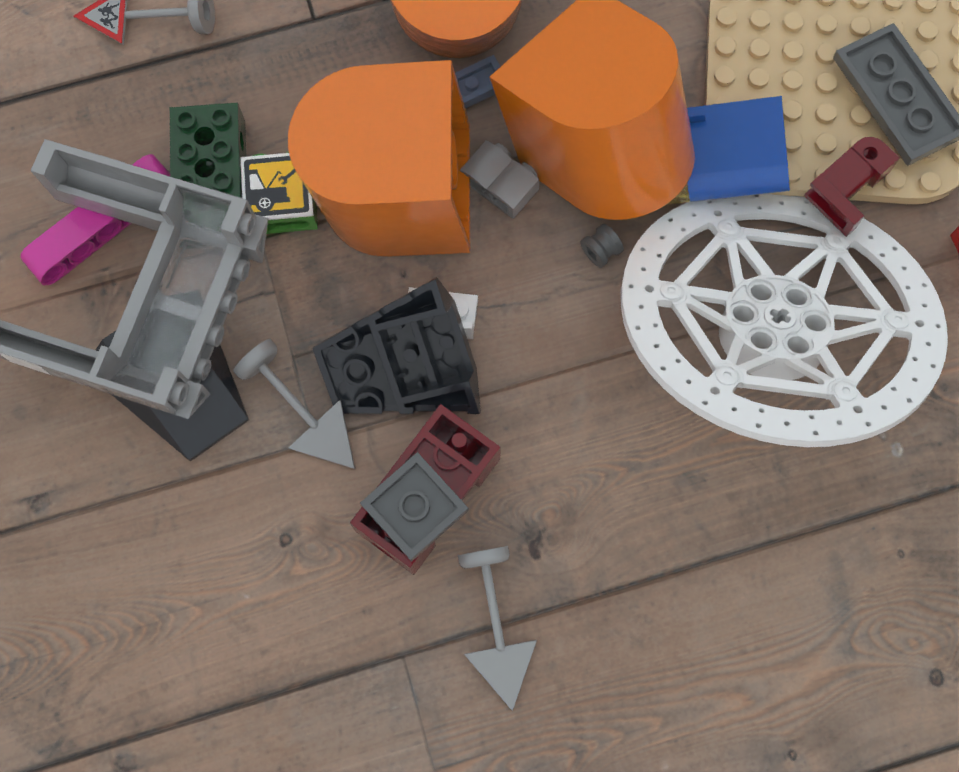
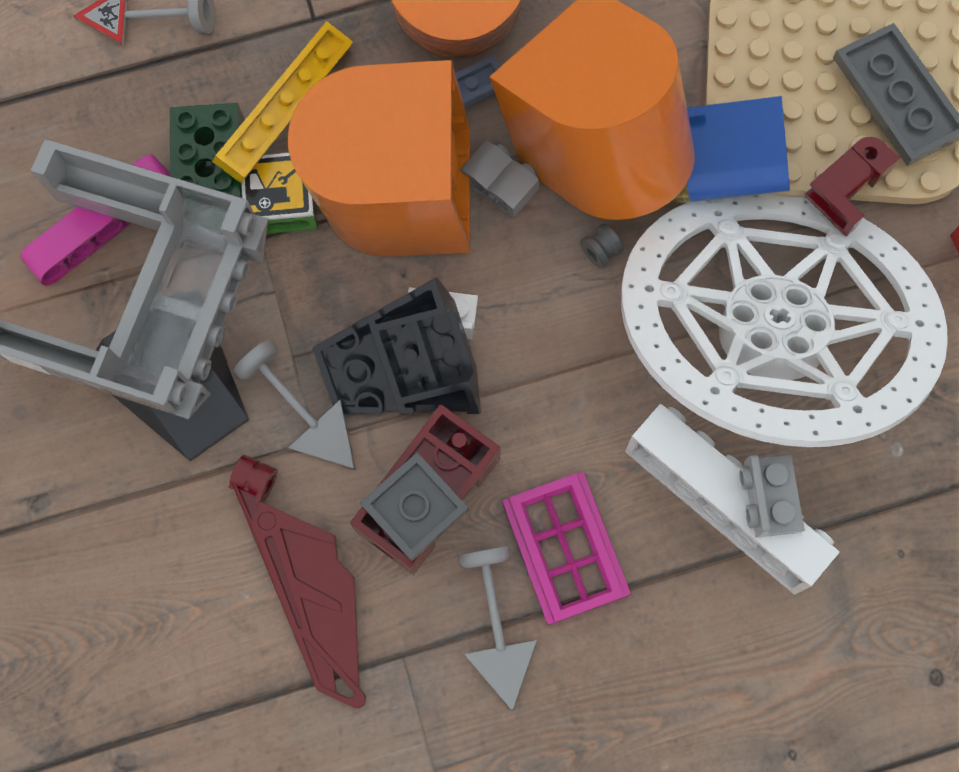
none -> yellow plate [212,21,353,183]
none -> dark red wing [228,455,366,709]
none -> dark pink piece [502,472,631,625]
none -> white brick [625,403,840,595]
none -> light grey bracket [739,455,805,538]

